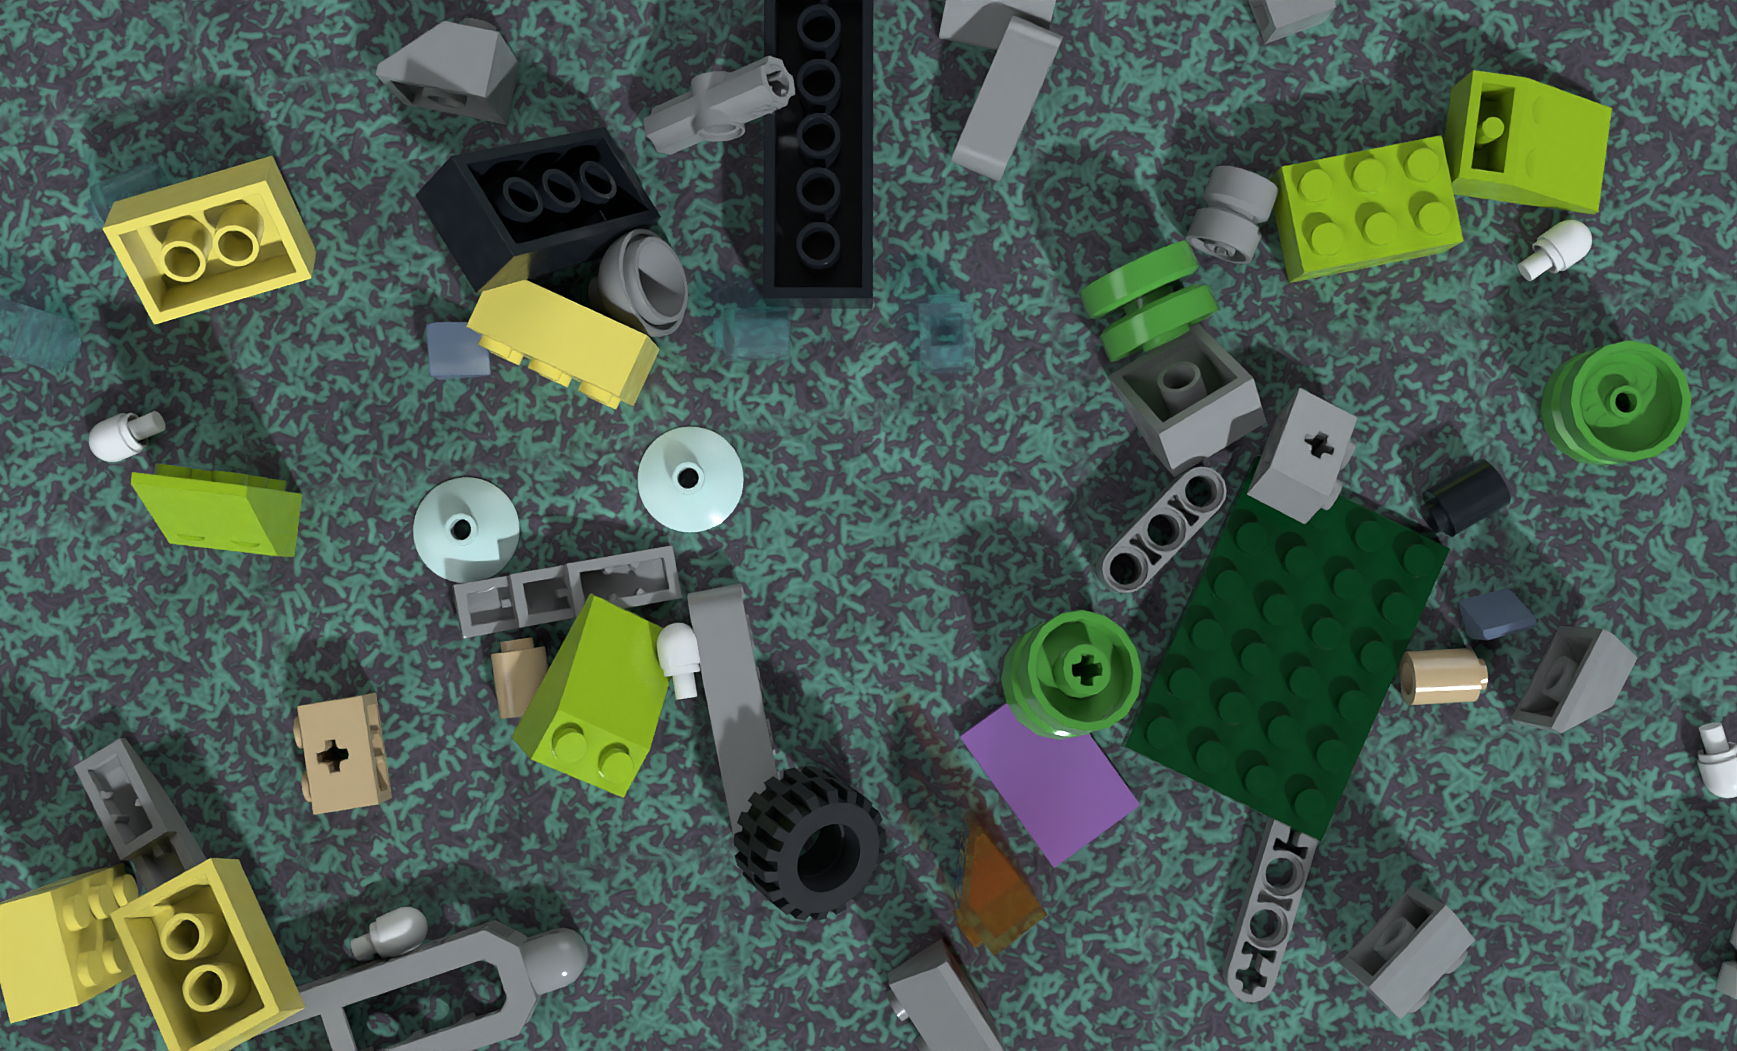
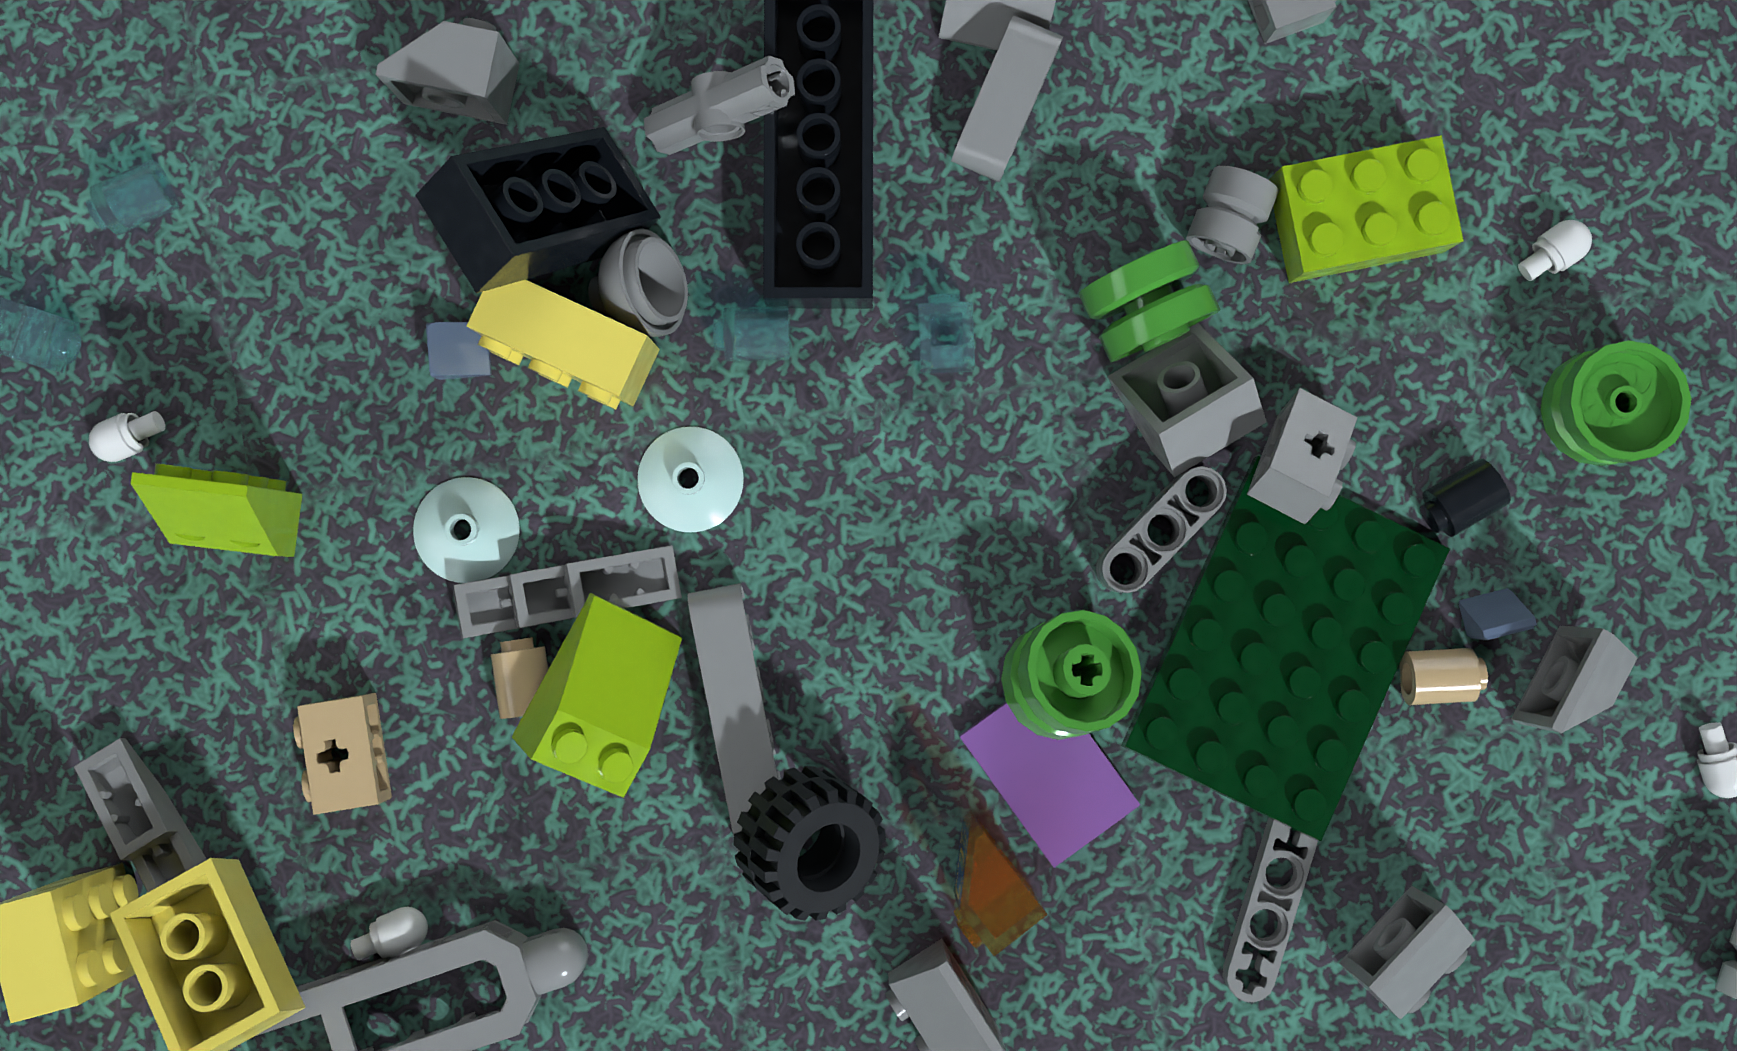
light yellow brick [102,156,316,325] -> none
white cylinder [657,623,701,700] -> none
lime slope [1444,70,1612,215] -> none

